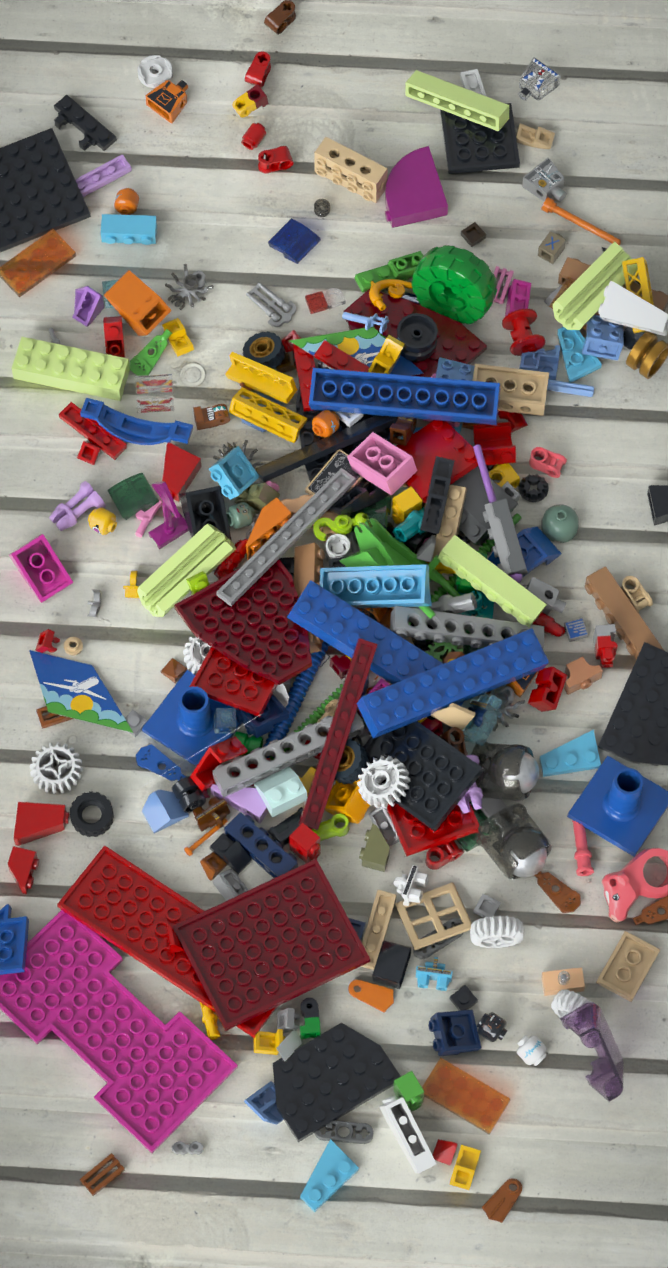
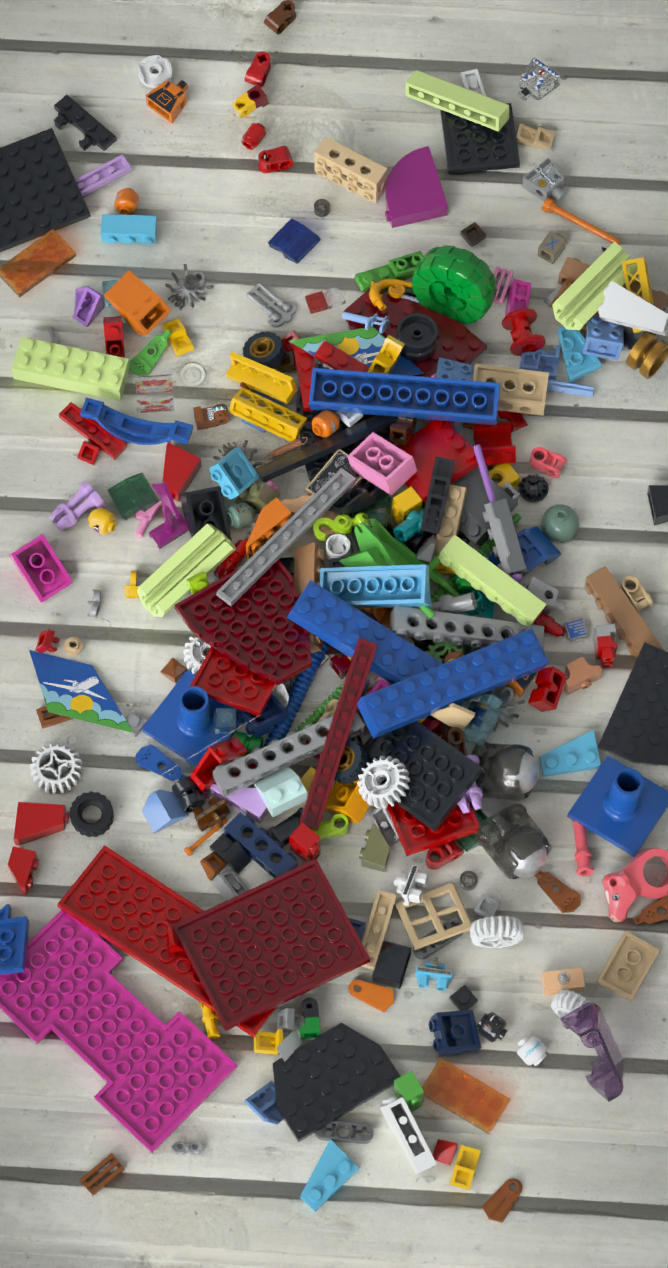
none -> nougat piece [264,437,307,460]
none -> clear smoke bush [460,871,478,891]

